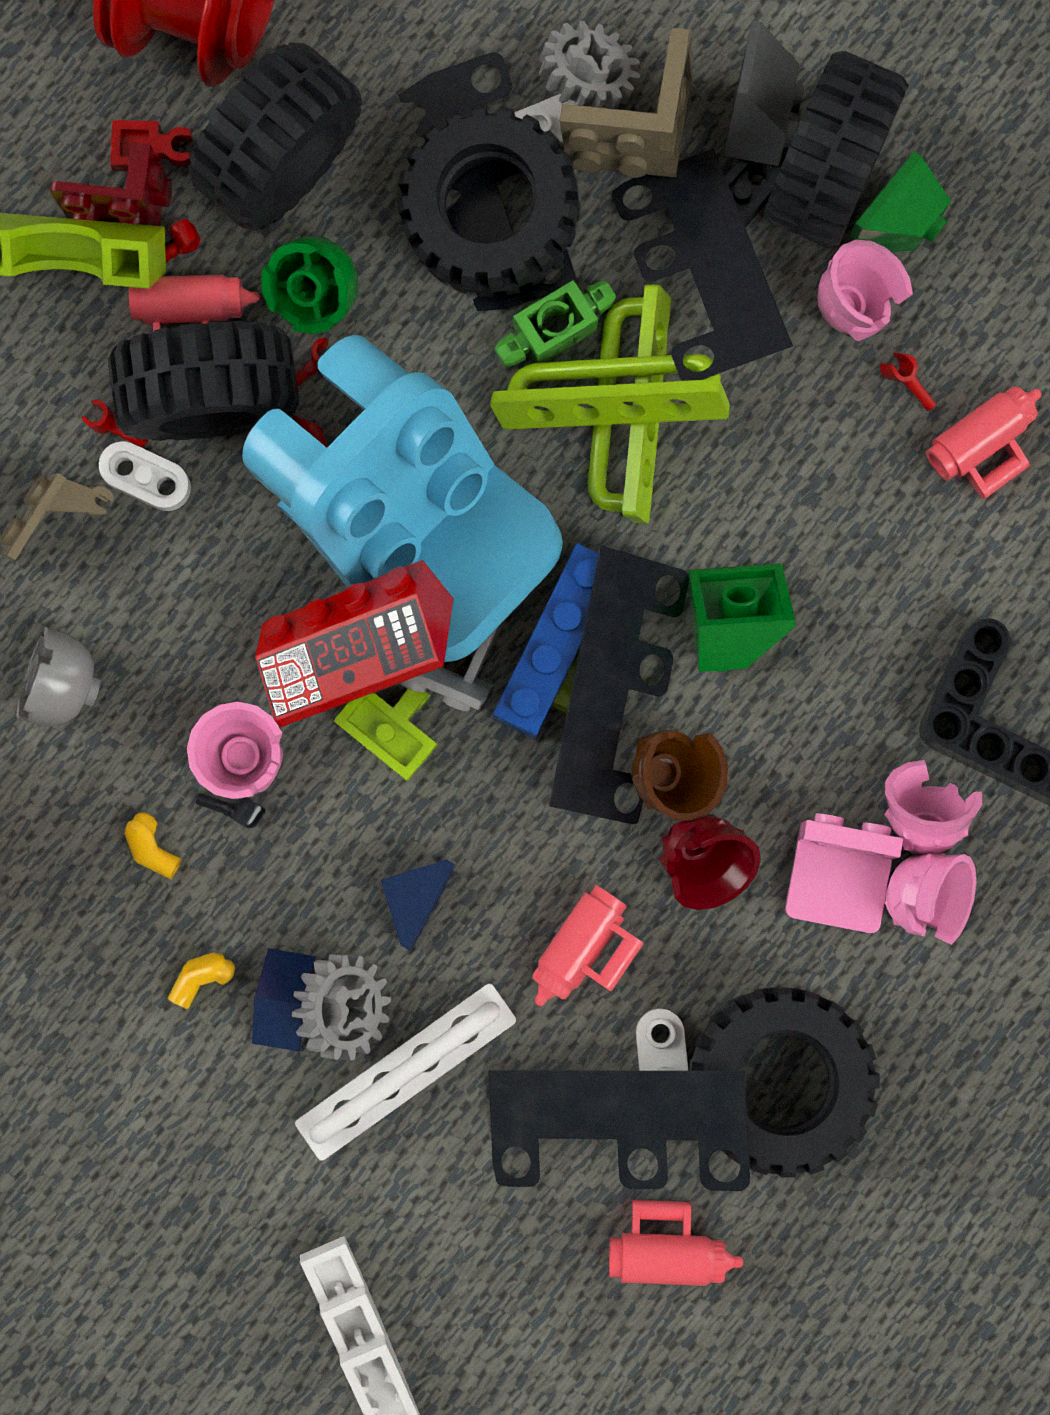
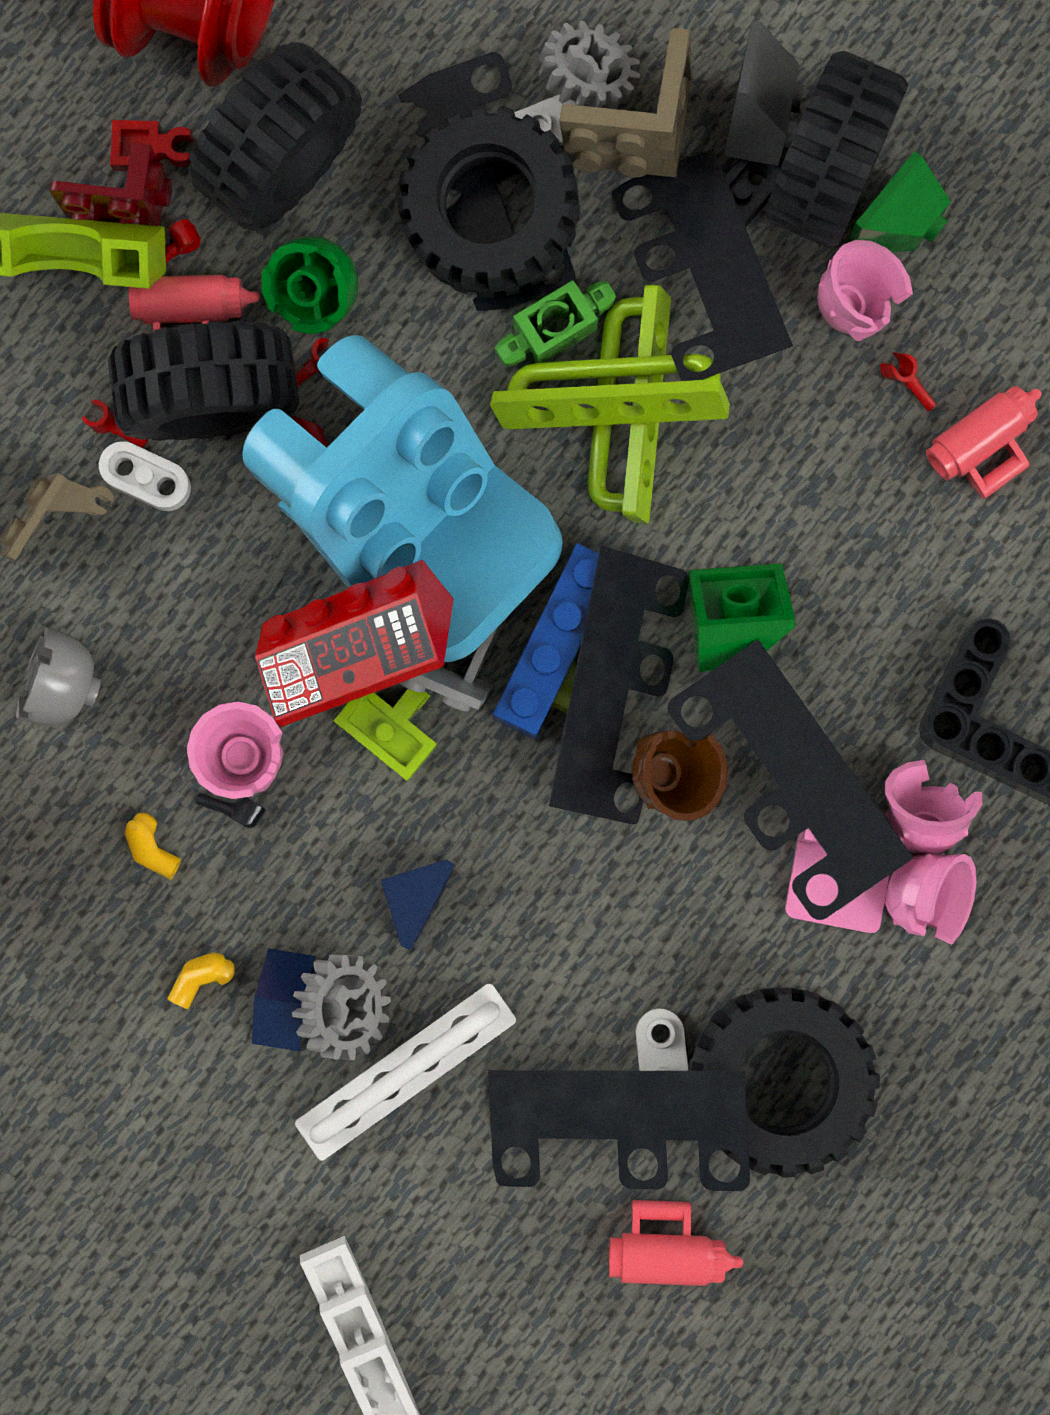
coral piece [532,885,644,1006] -> none
dark red helmet [658,814,761,910] -> none
none -> black piece [668,640,913,920]

